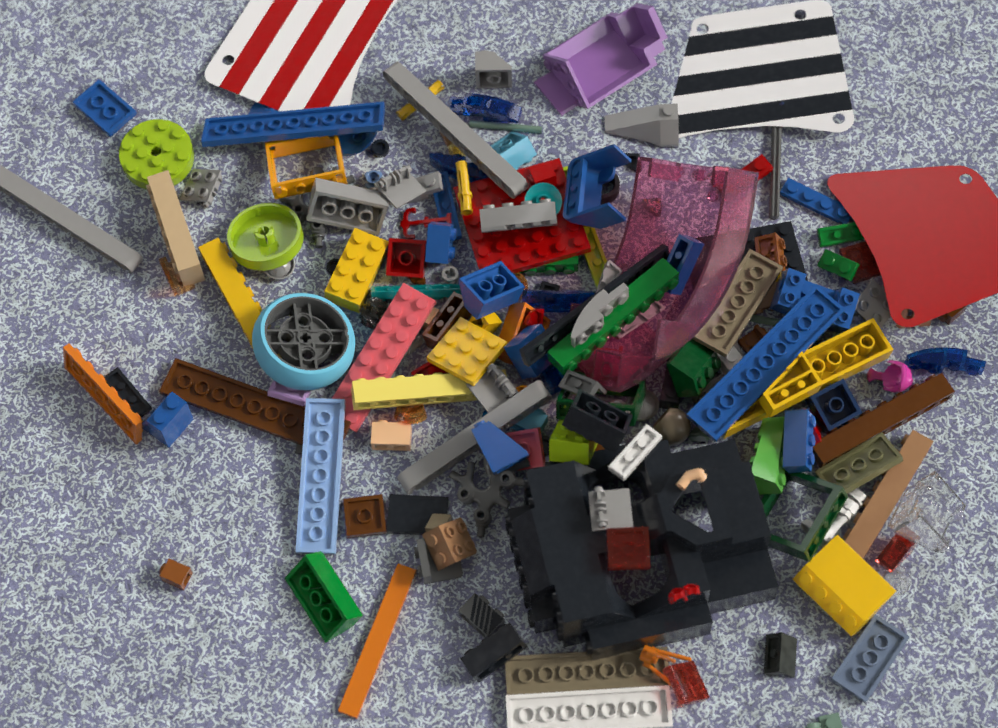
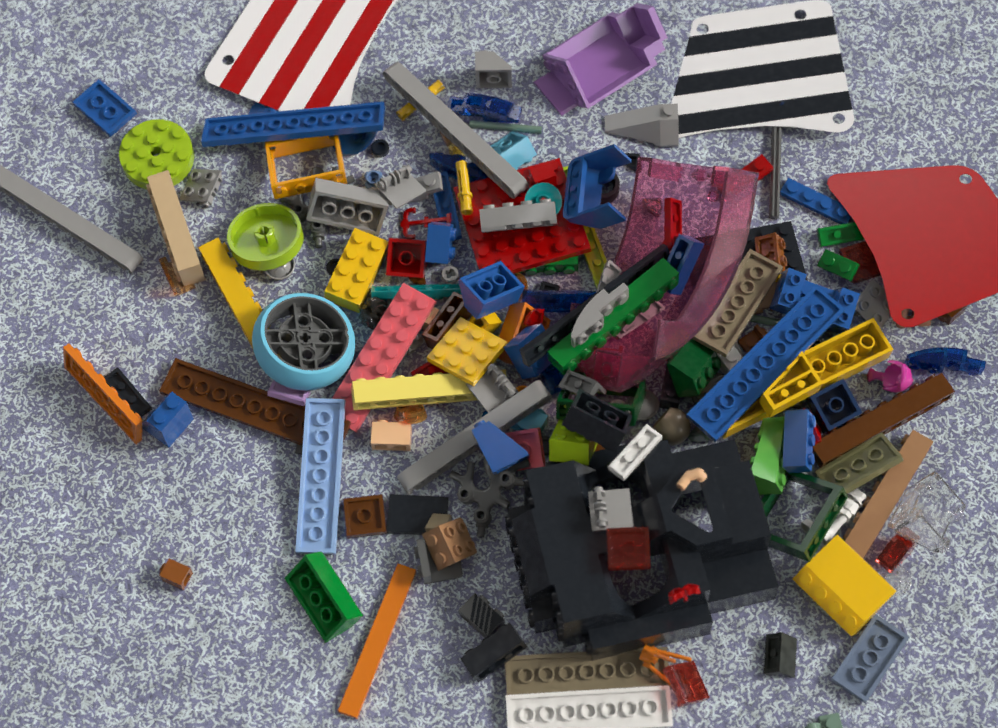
none -> red plate [662,197,682,251]

